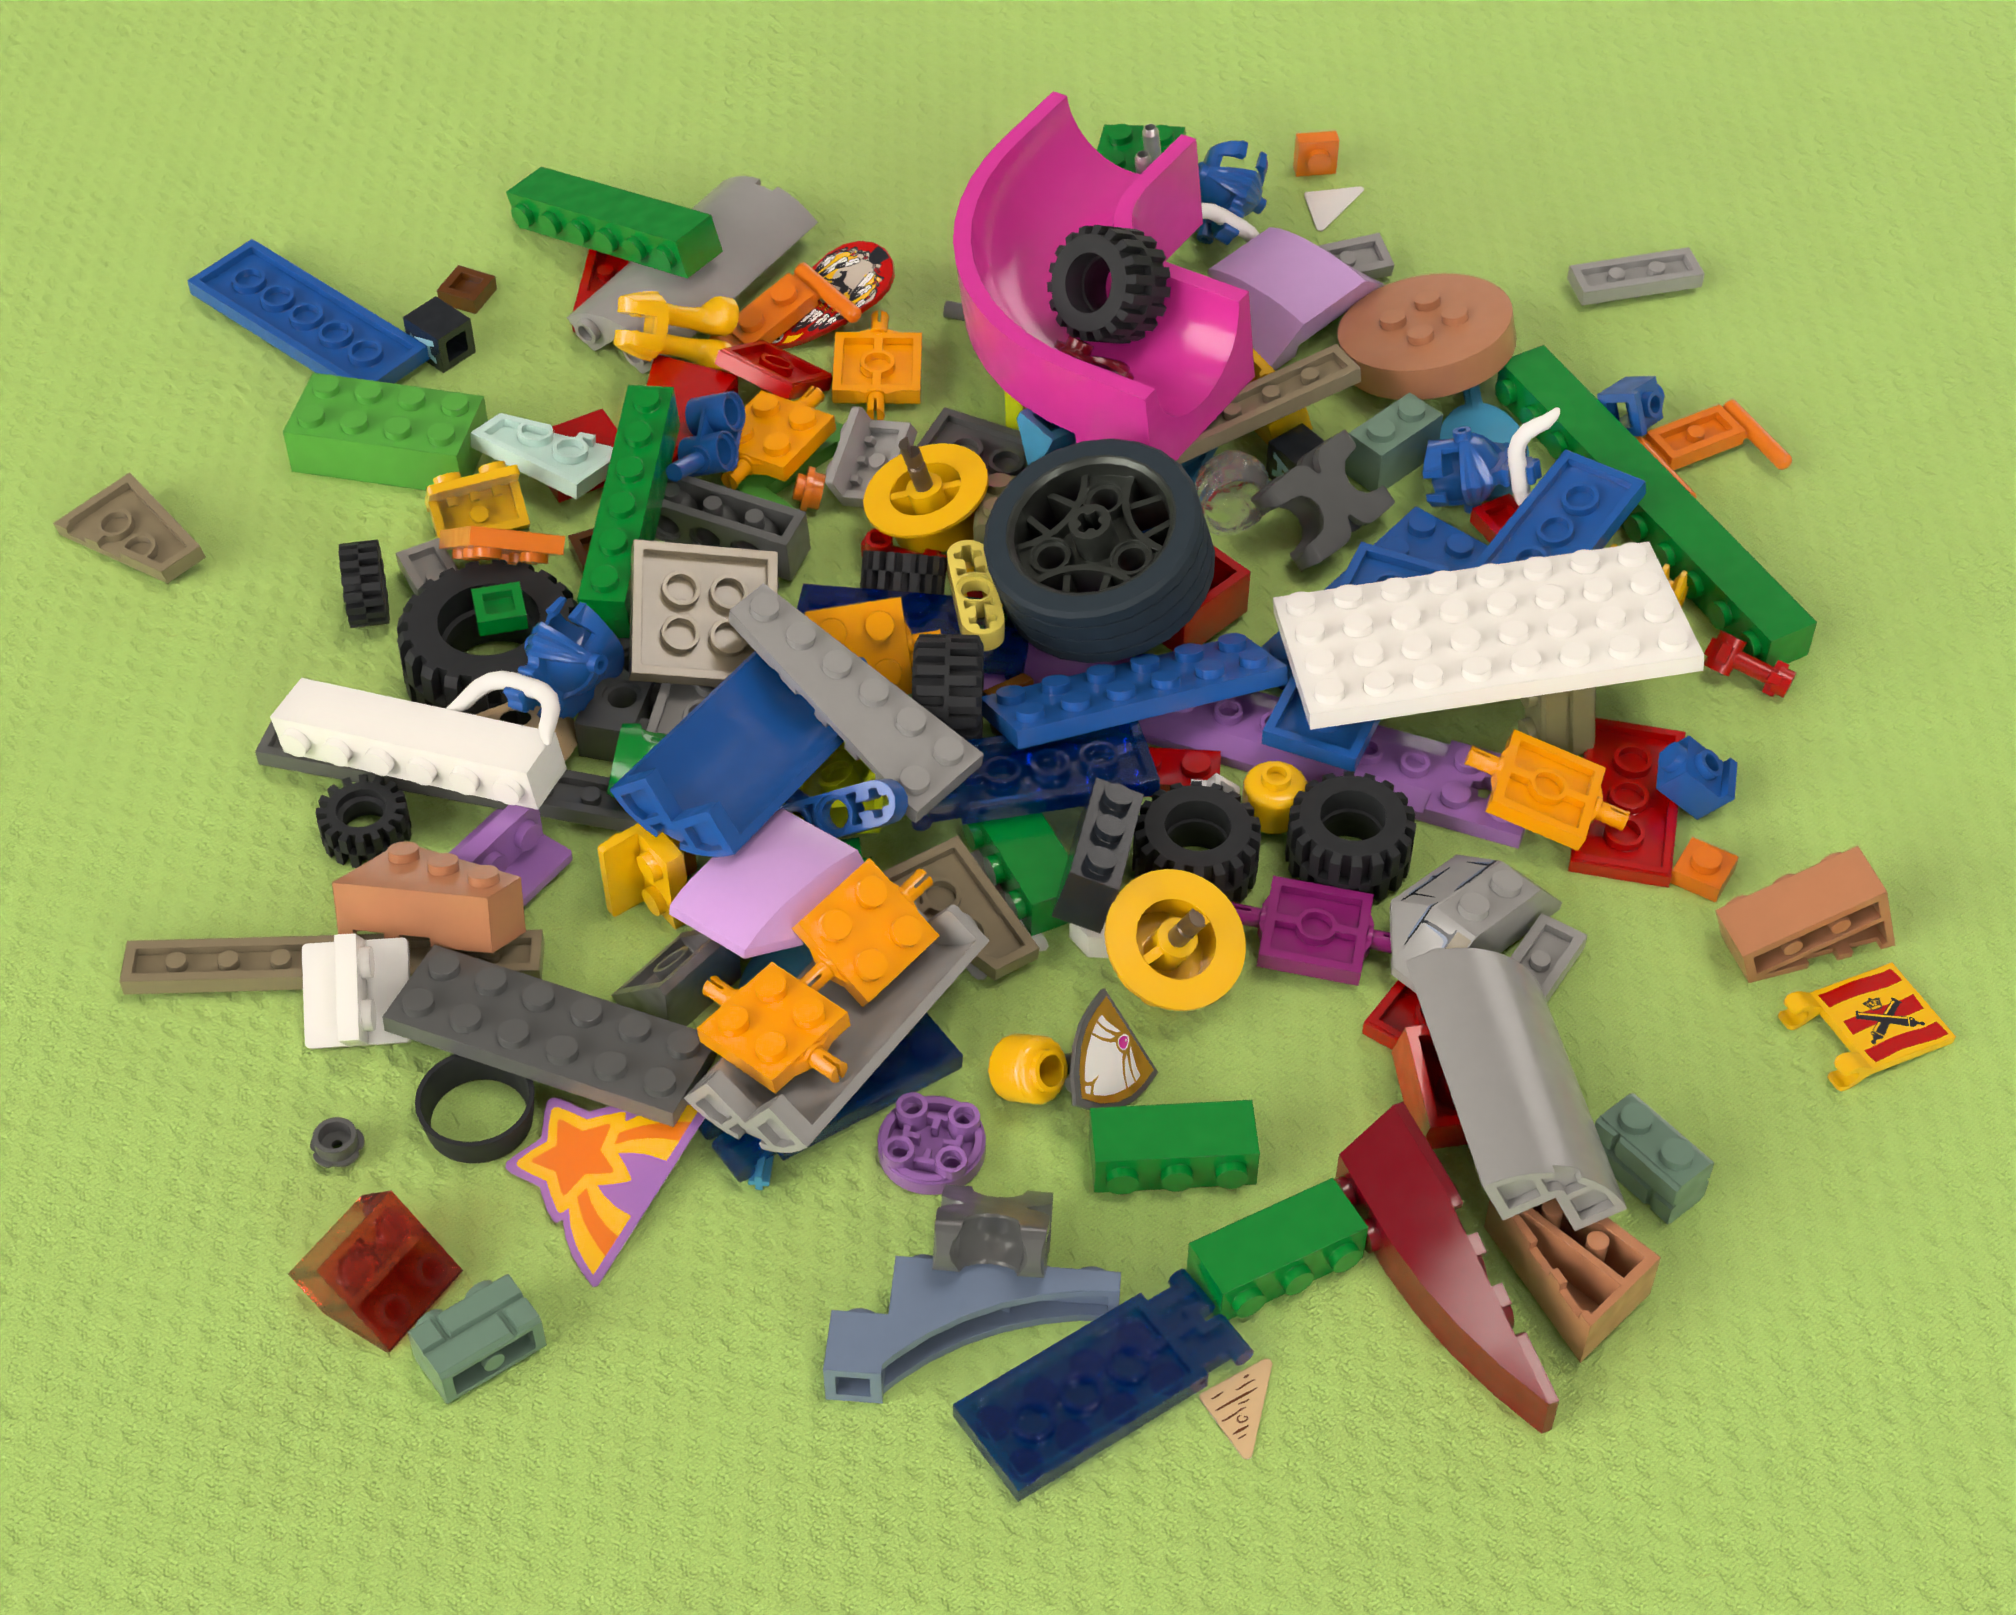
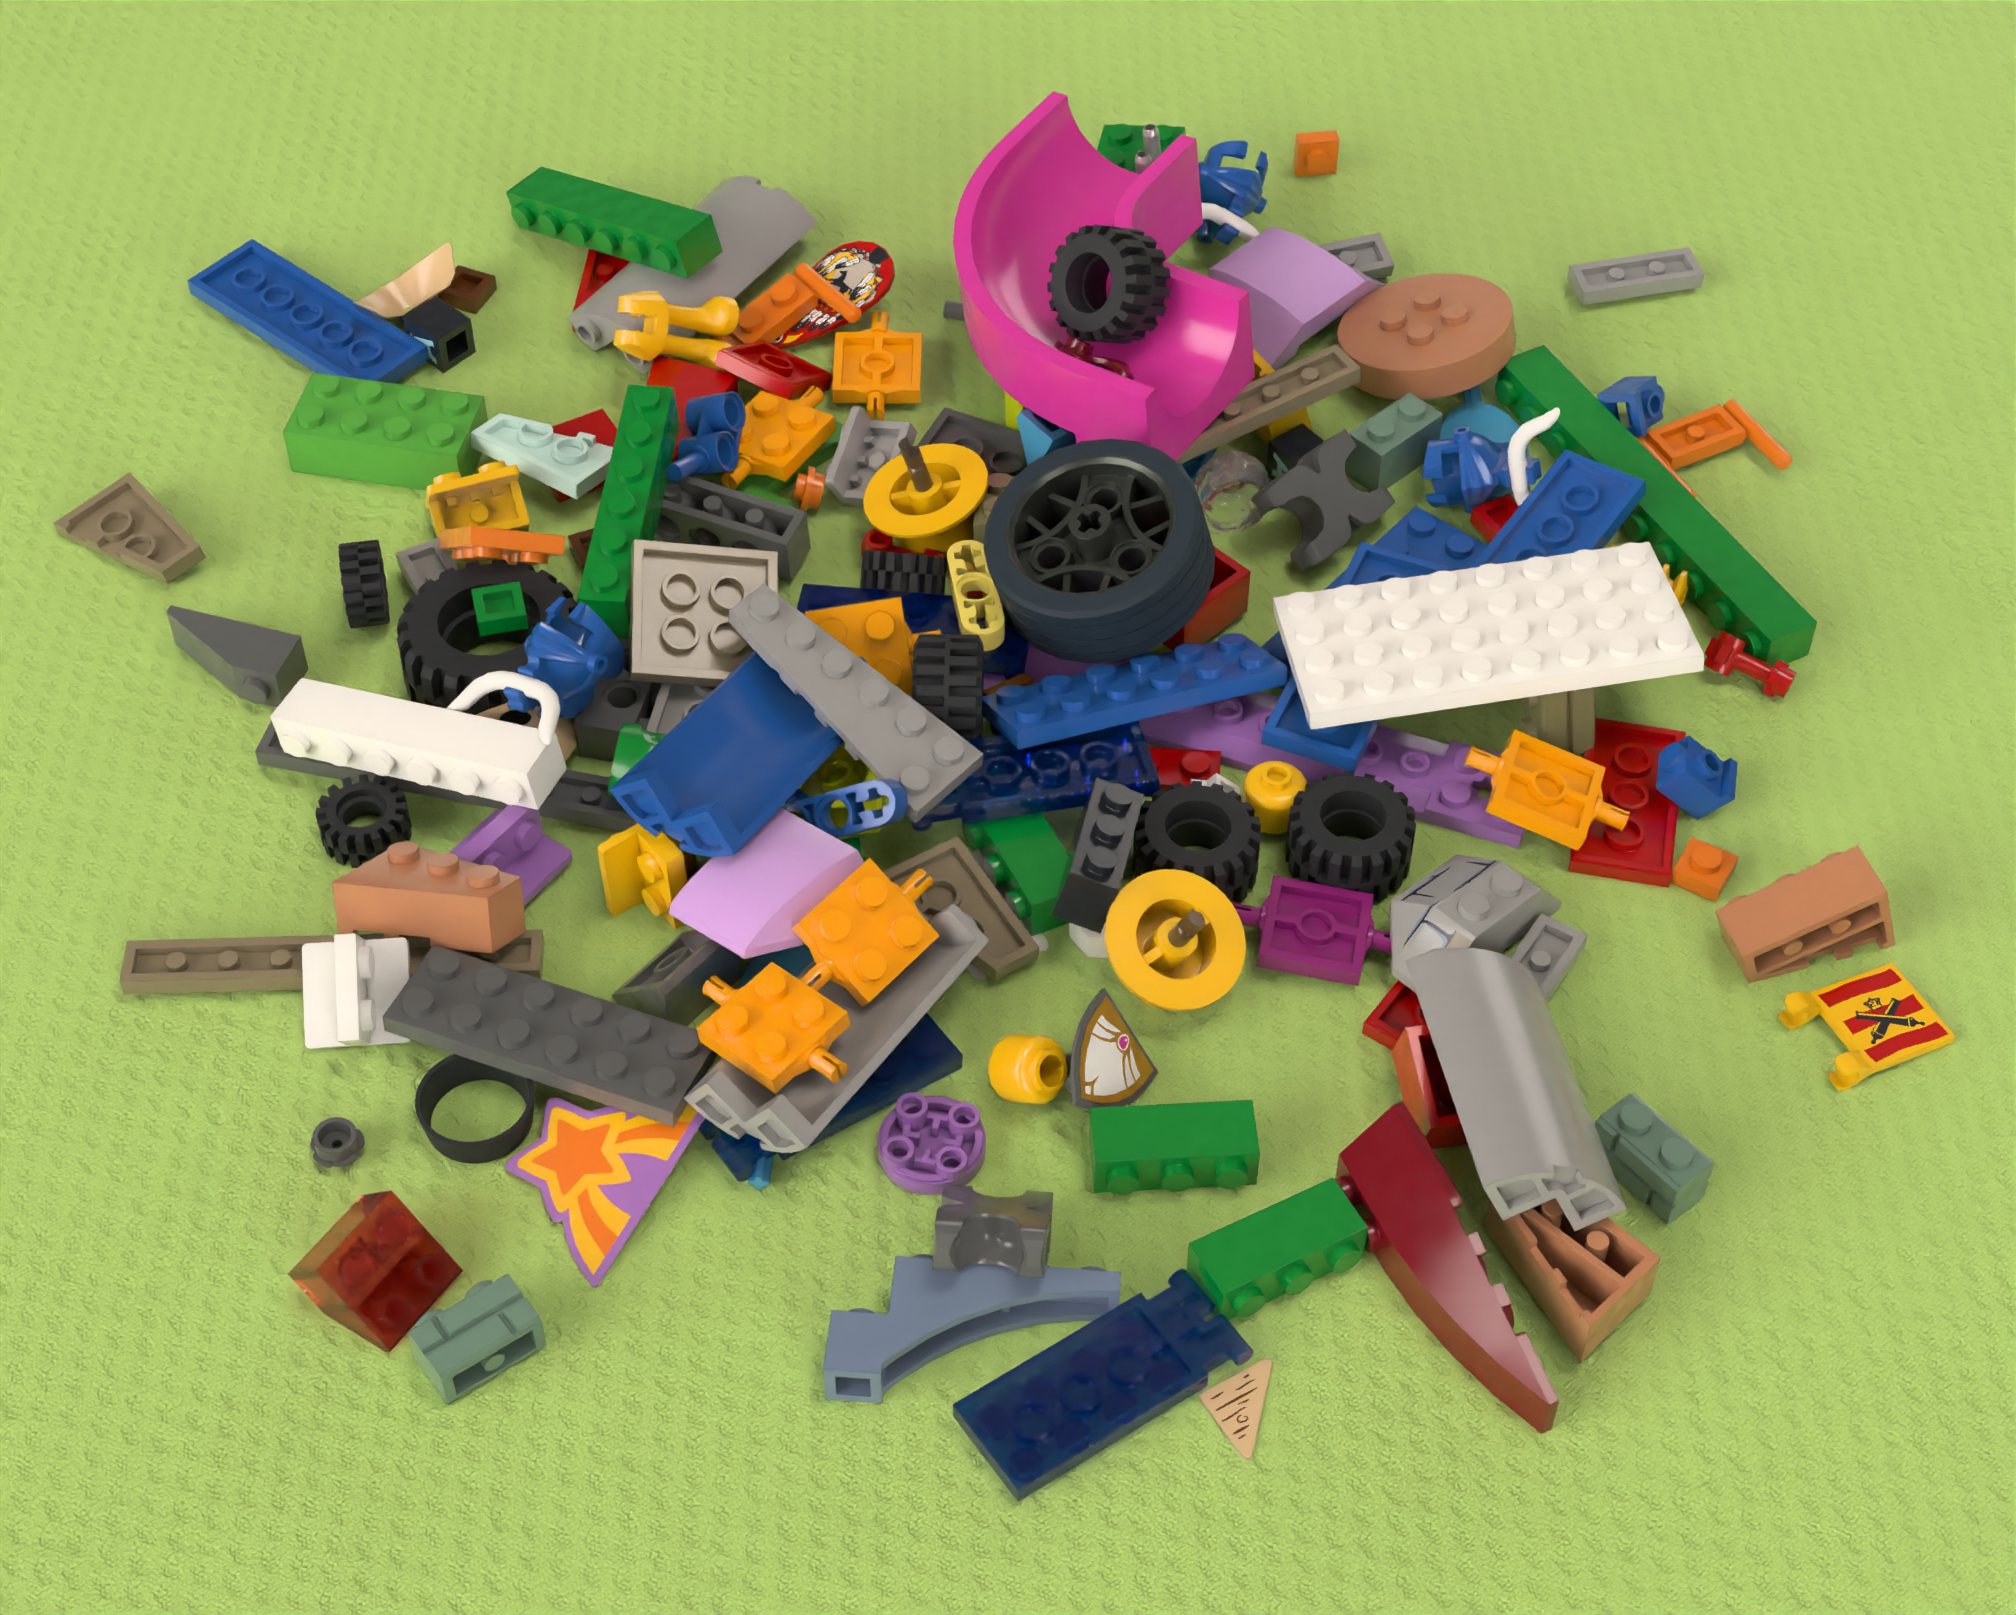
white sticker [1304,186,1364,231] -> none
none -> dark grey slope [166,605,308,707]
none -> tan piece [353,242,455,320]

